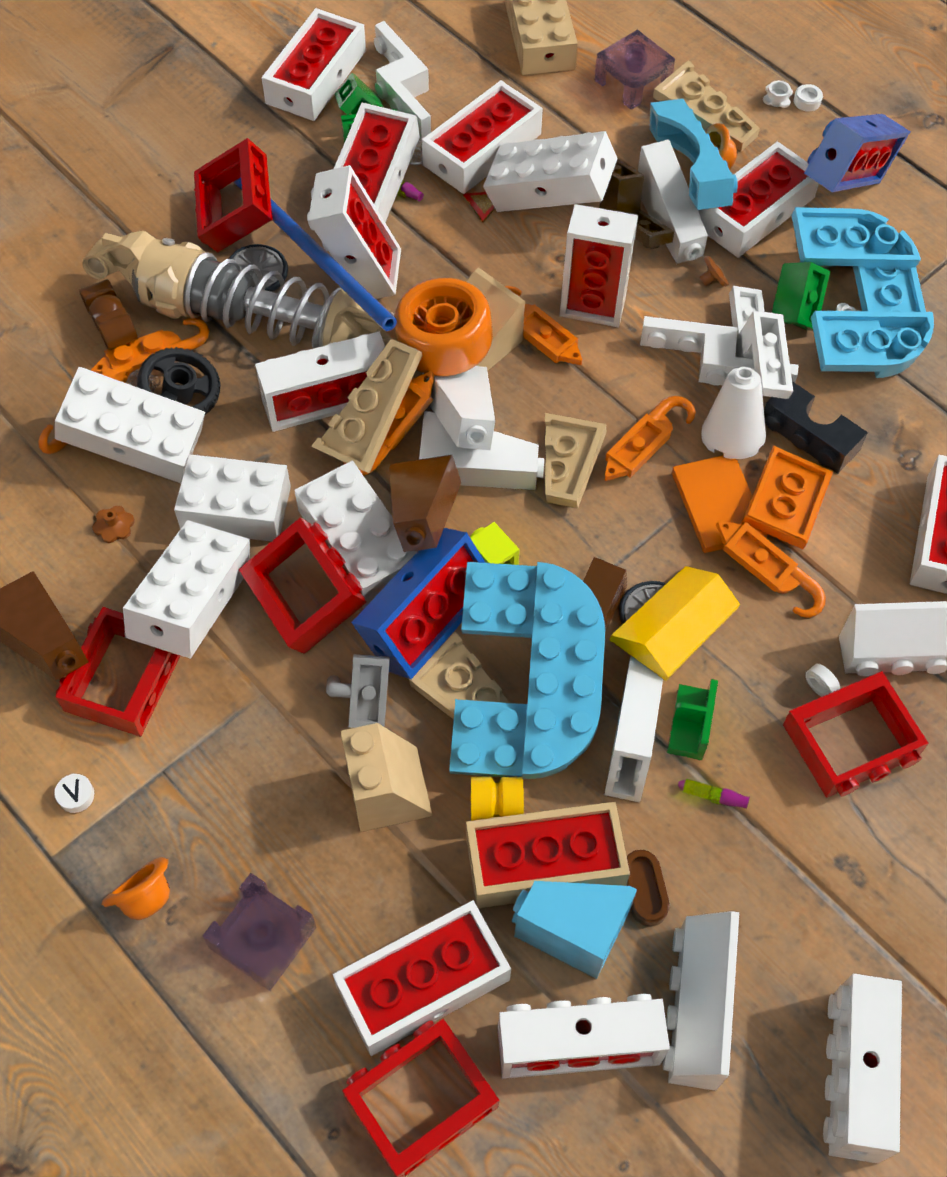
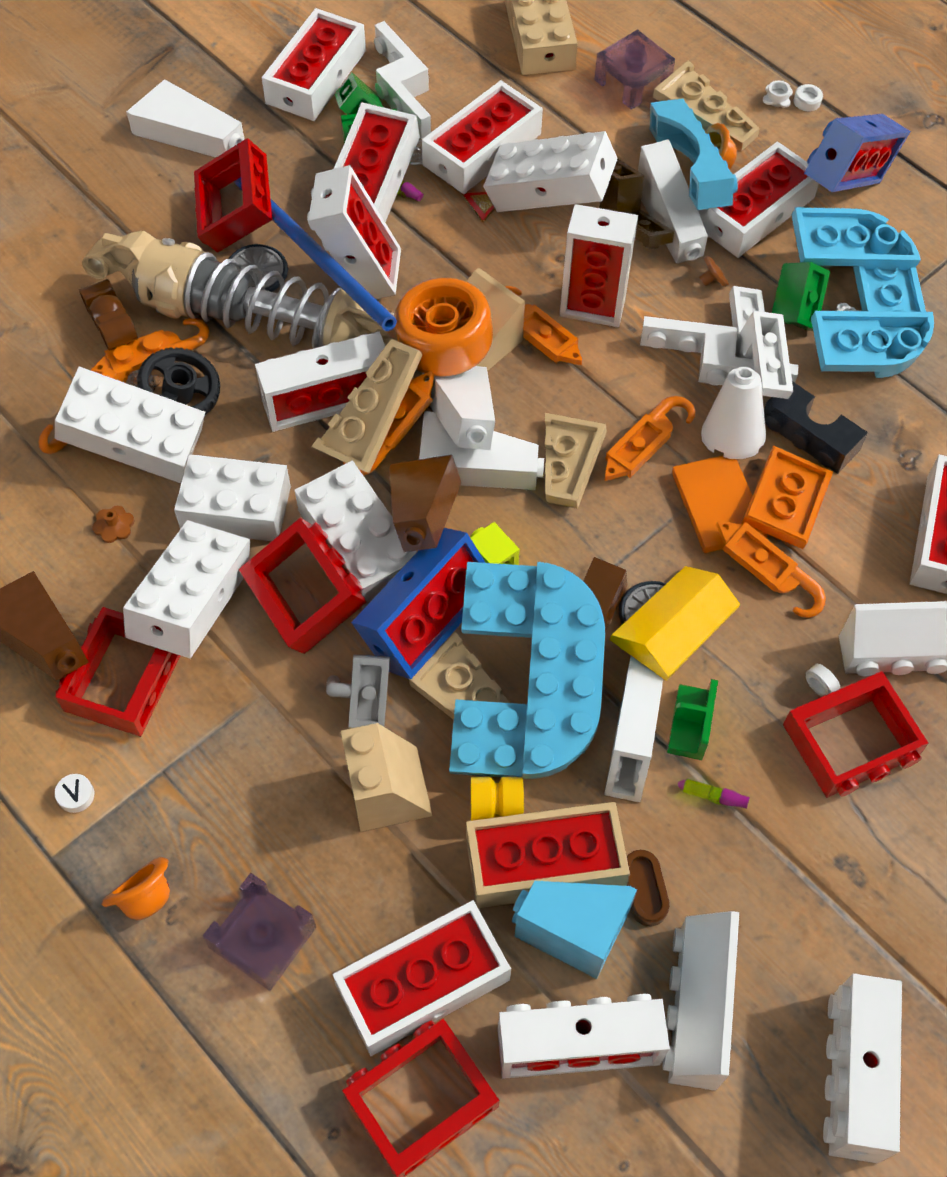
none -> white slope [126,79,244,157]

